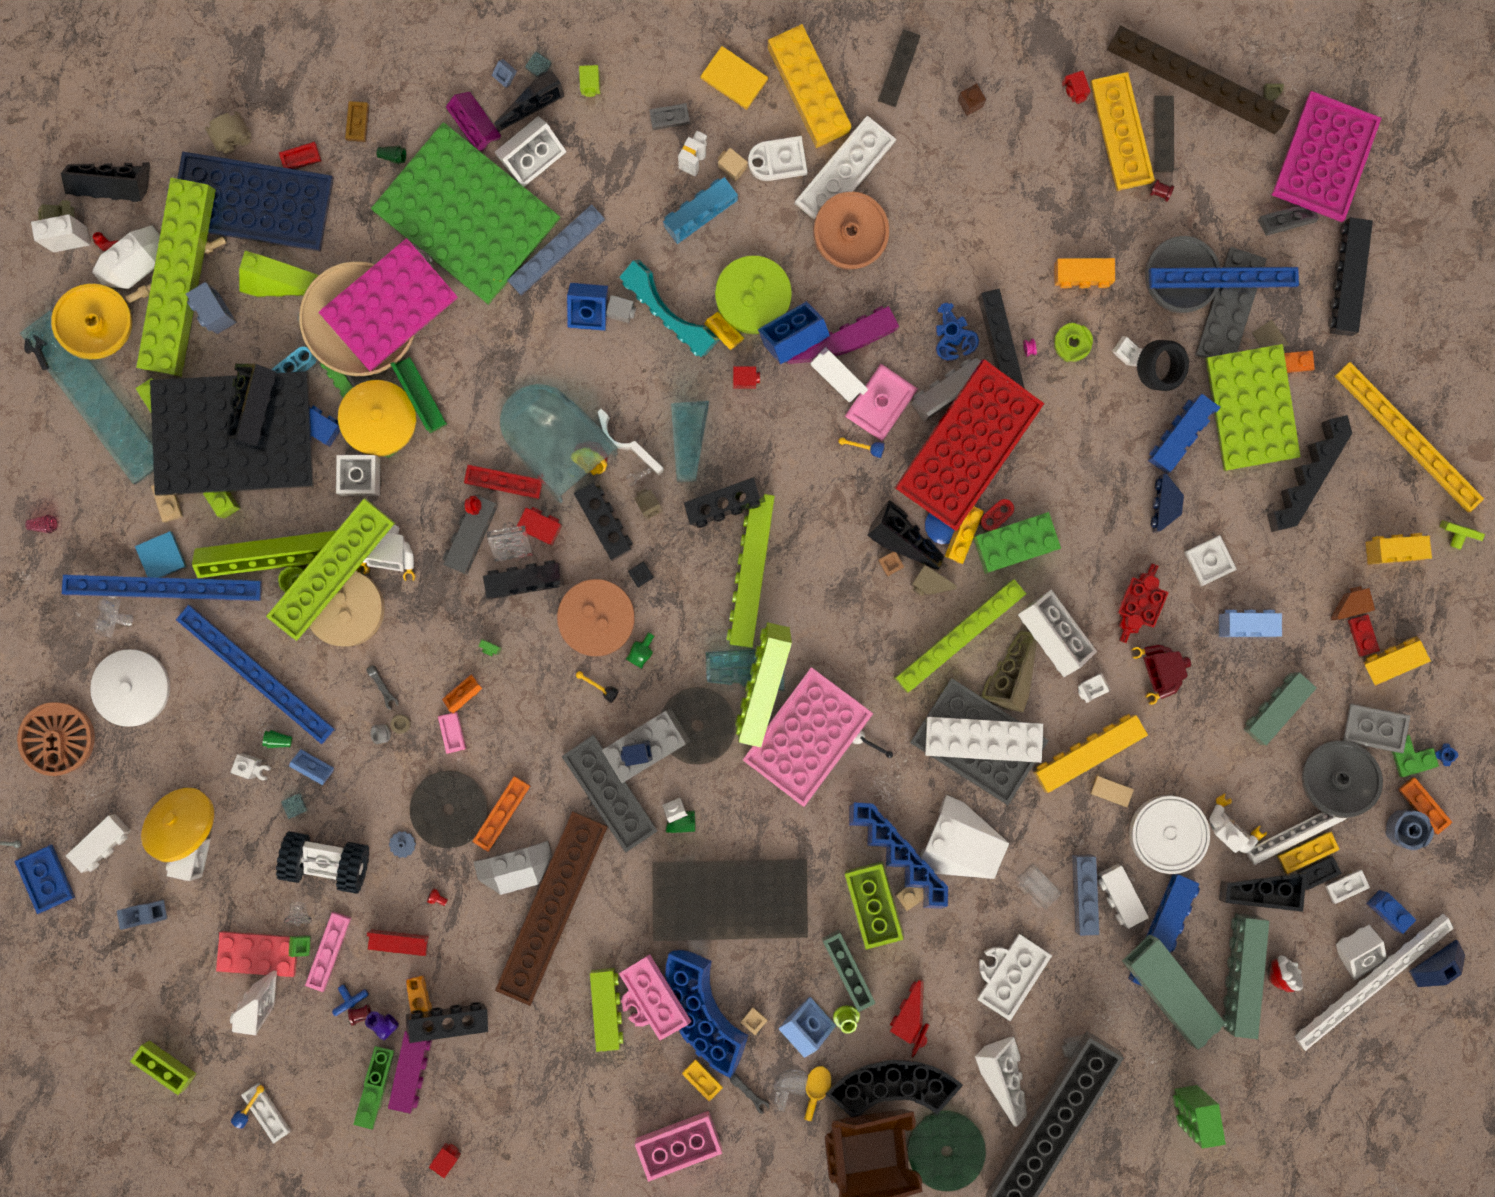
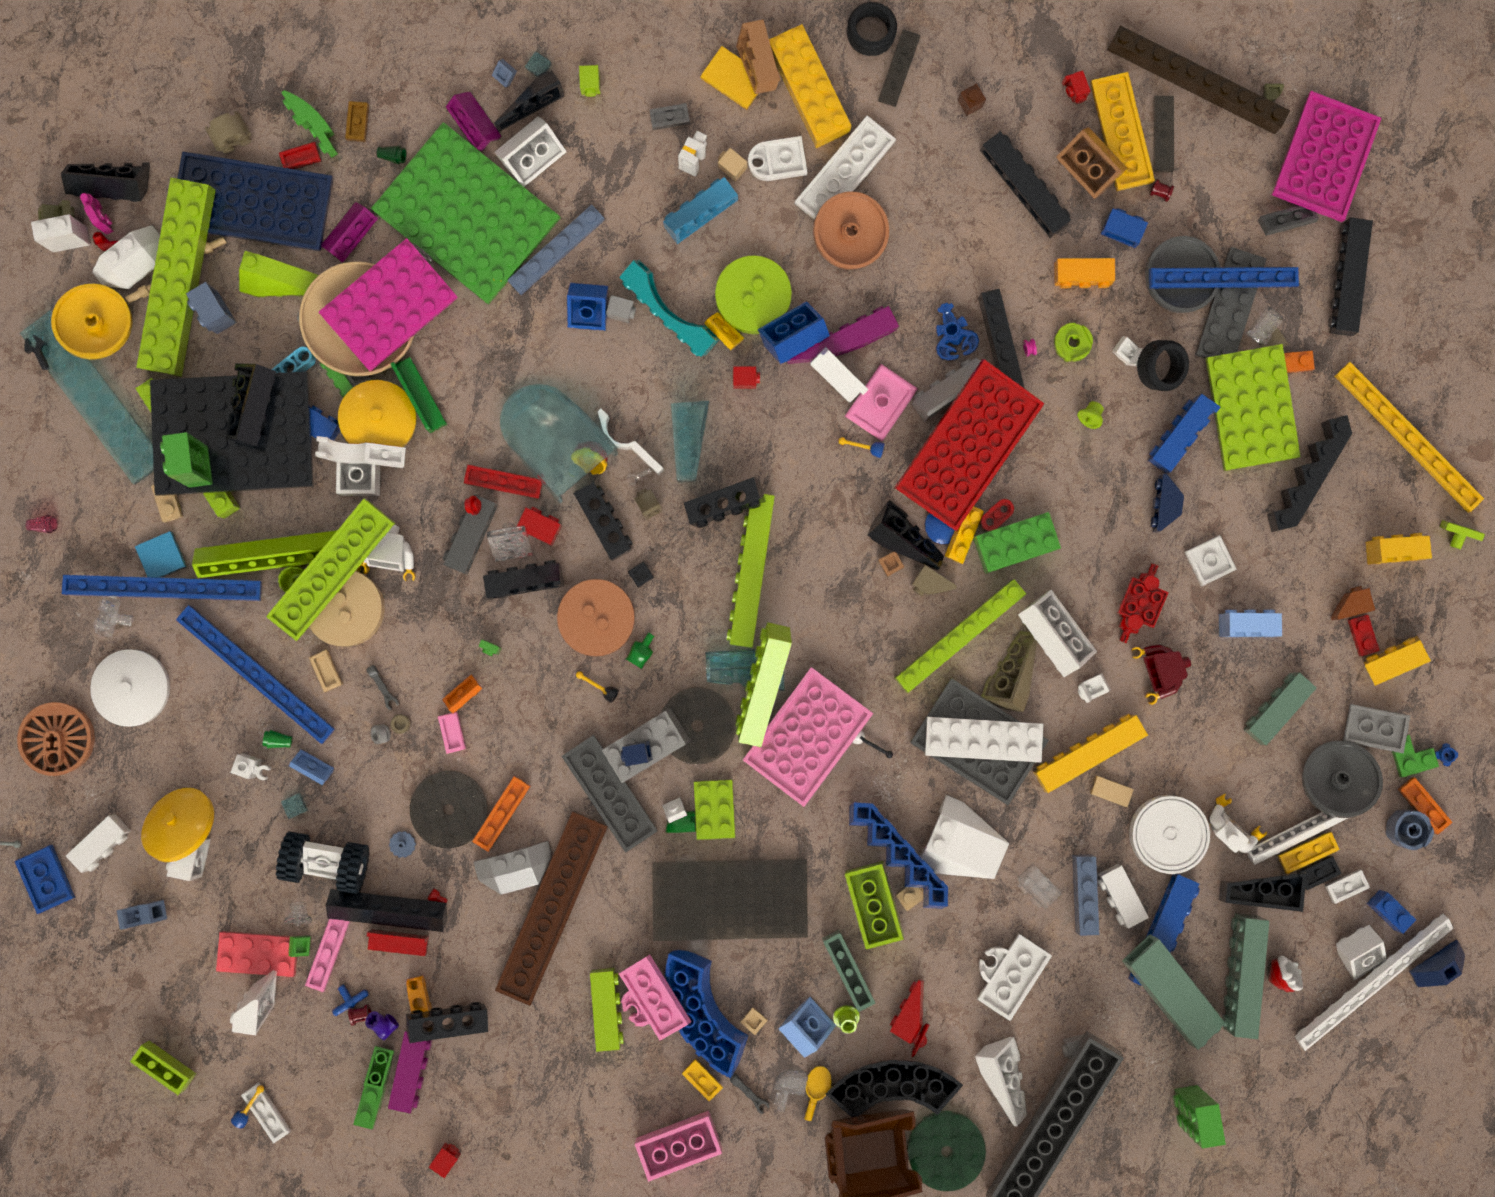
none -> dark pink plate [80,193,113,235]
none -> bright green brick [160,432,213,488]
none -> bright green slope [281,90,338,158]
none -> tan tile [309,650,343,692]
none -> white piece [315,436,406,468]
none -> magenta panel [321,202,378,263]
none -> black brick [326,889,447,932]
none -> lime plate [694,779,735,840]
none -> medium nougat wedge [736,19,780,94]
none -> black tyre [847,2,897,56]
none -> black brick [980,131,1071,238]
none -> medium nougat brick [1056,127,1128,199]
none -> lime piece [1077,401,1104,429]
none -> blue brick [1101,208,1148,248]
none -> clear brick [1247,306,1283,345]

